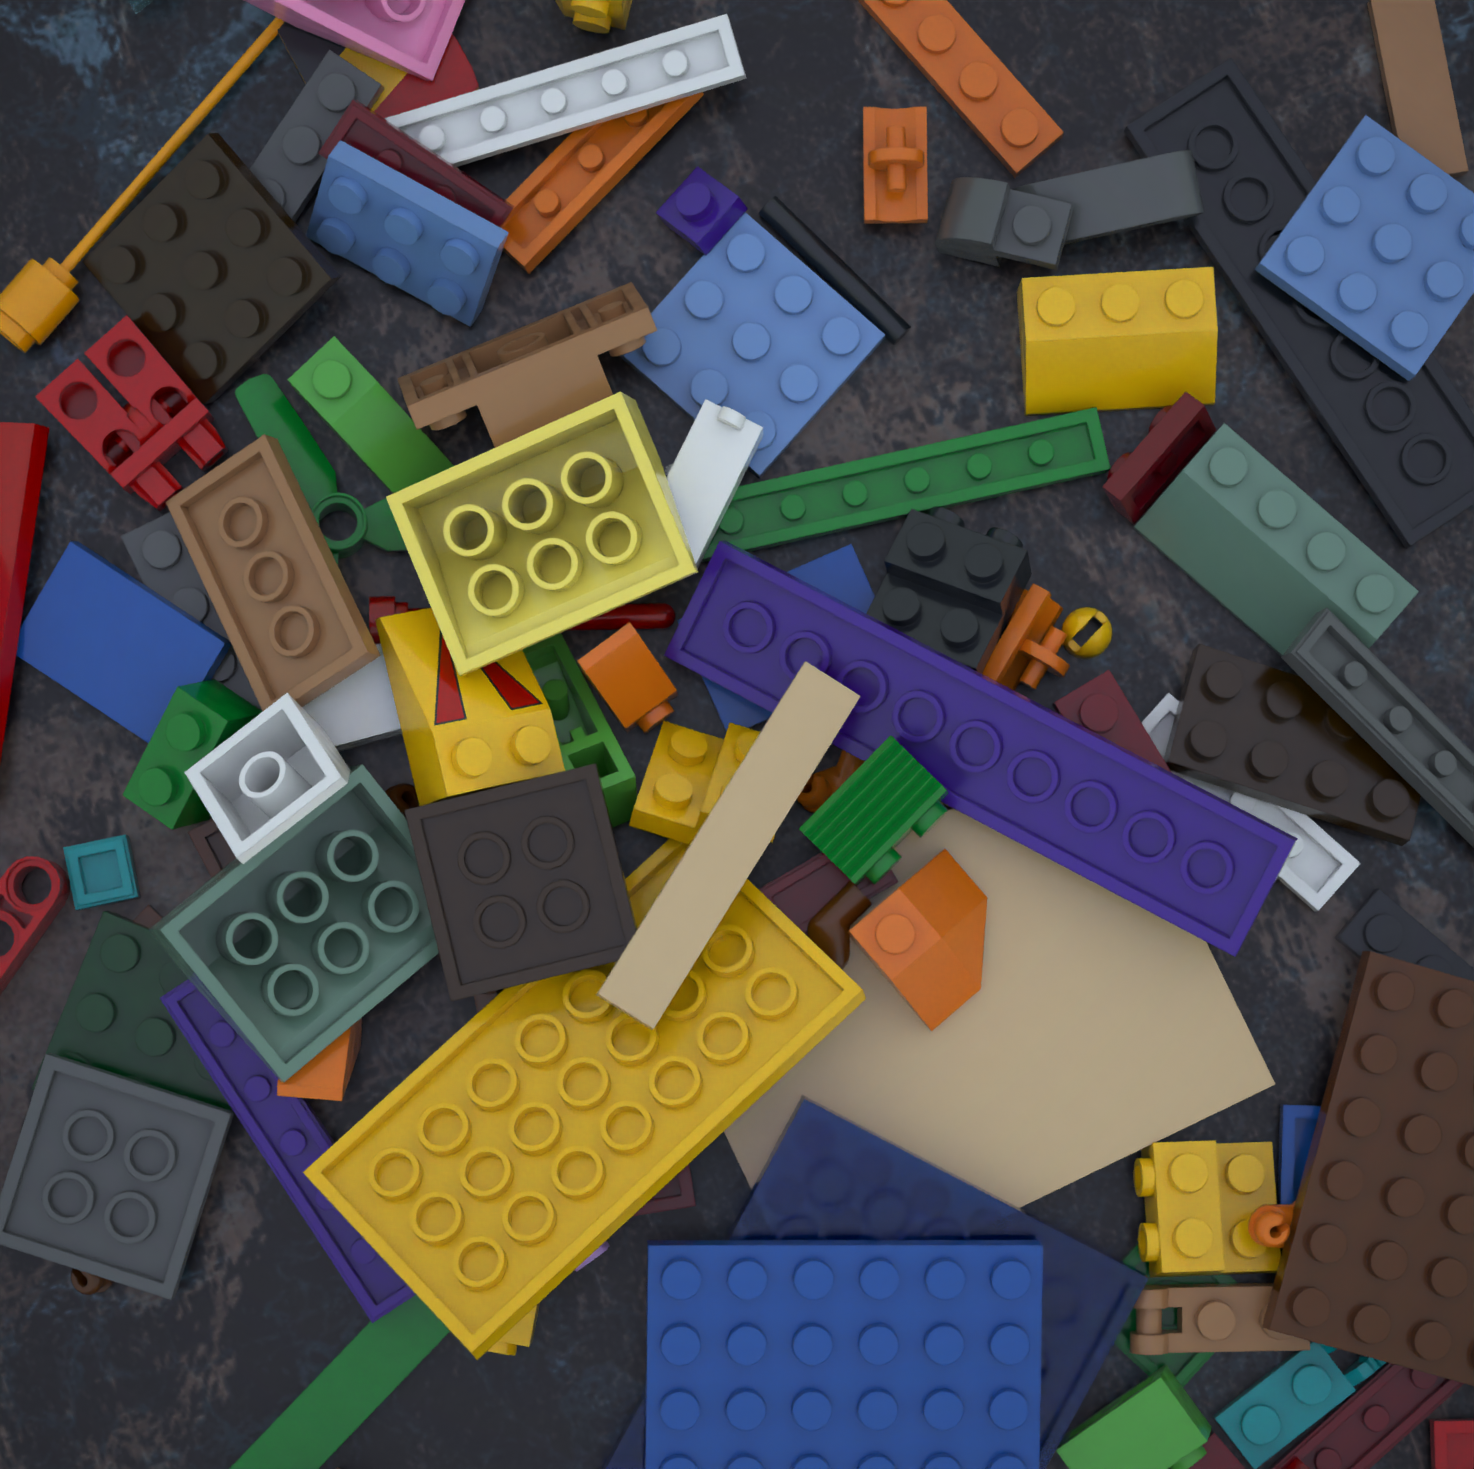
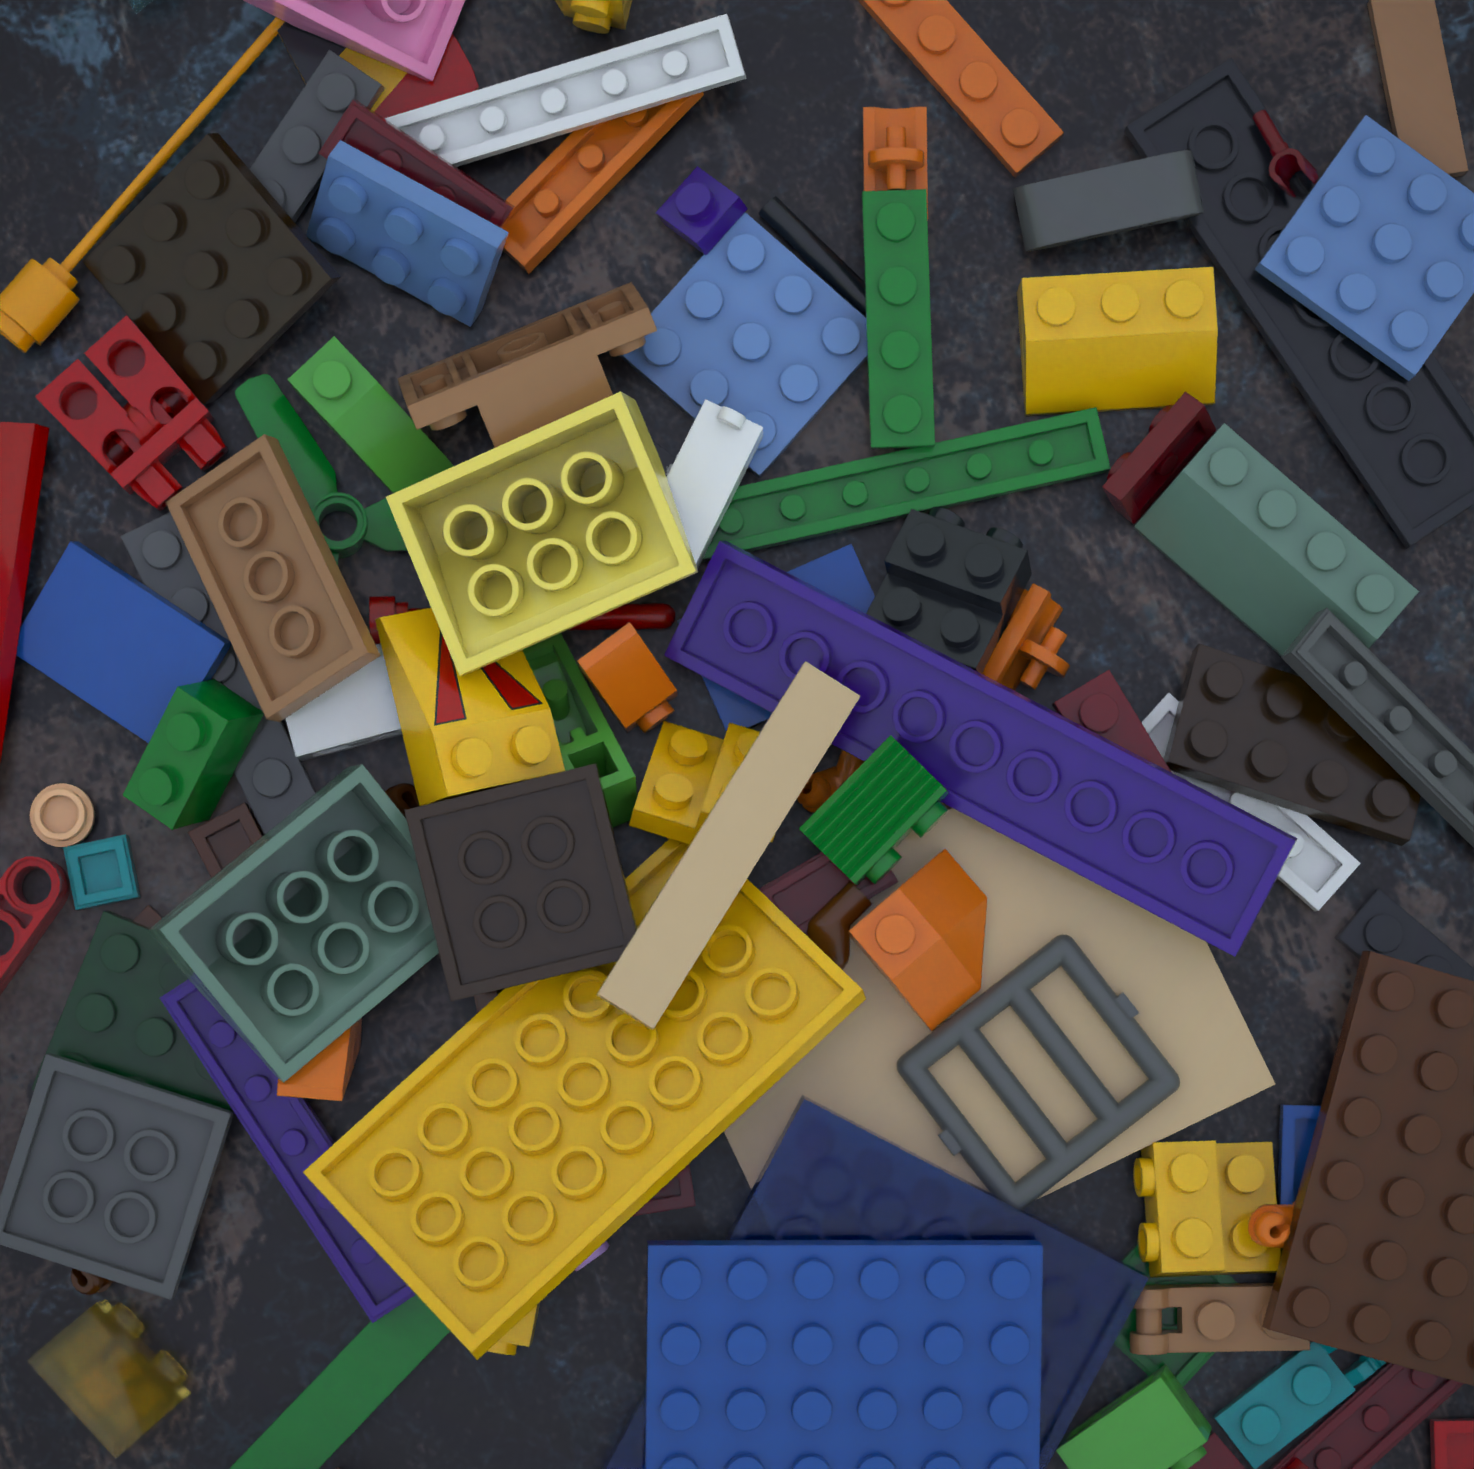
white slope [184,693,351,864] -> none
dark grey brick [935,177,1074,270] -> none
yellow hinge [1061,607,1112,659] -> none
none -> clear yellow slope [28,1299,191,1459]
none -> light nougat plate [30,783,95,847]
none -> green plate [862,189,935,449]
none -> dark grey bar [897,935,1180,1214]
none -> dark red hand [1252,110,1318,198]

